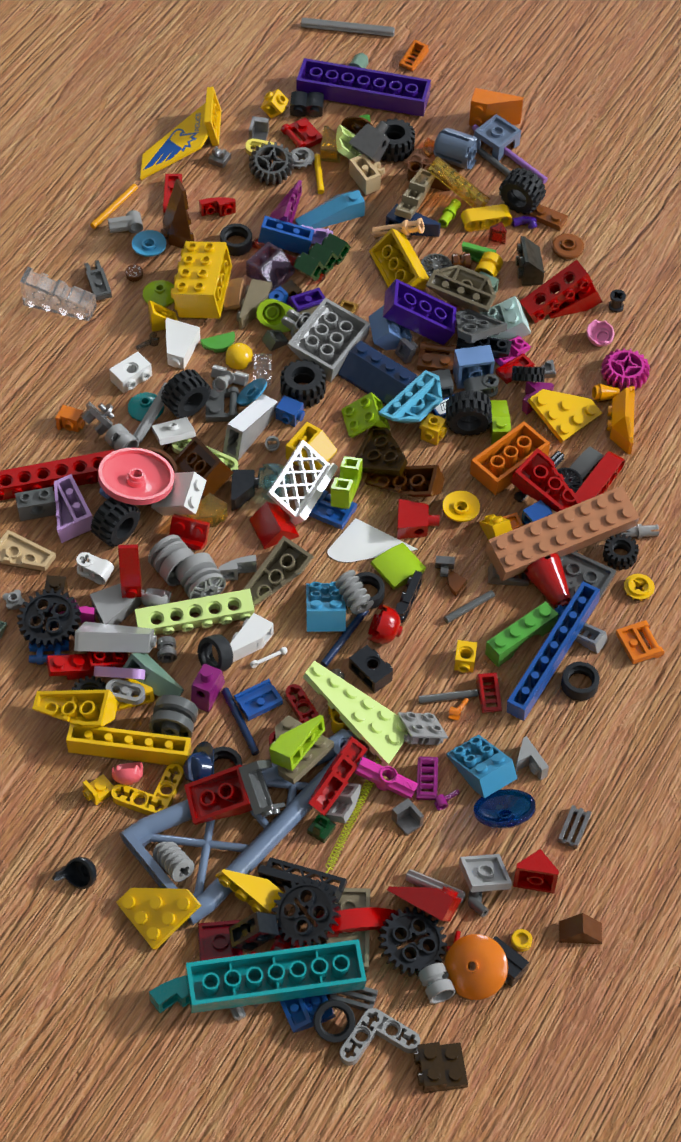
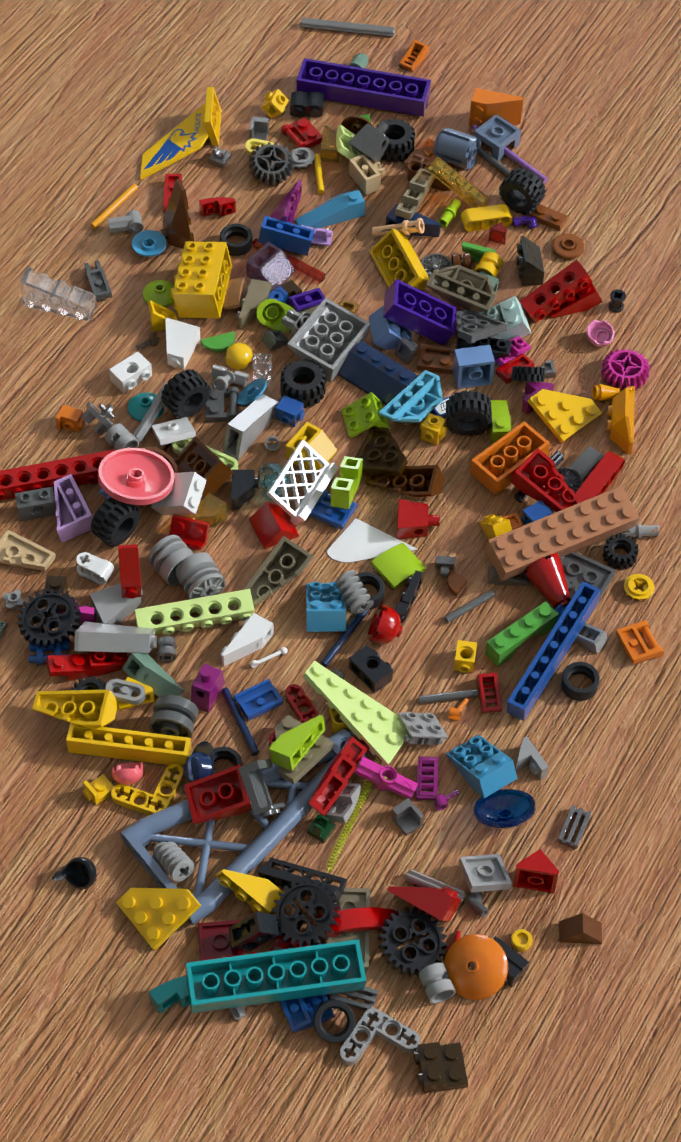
lavender beam [94,666,145,680] -> none
reddish brown tile [125,265,143,282] -> none
light grey hair [141,588,172,607] -> none
black tyre [197,634,233,671] -> none
light grey slope [218,555,257,581] -> none
dark green brick [293,233,351,281] -> none
dark grey brick [432,369,454,398] -> none
yellow dish [442,491,480,522] -> none
dark grey piece [463,374,499,398] -> none

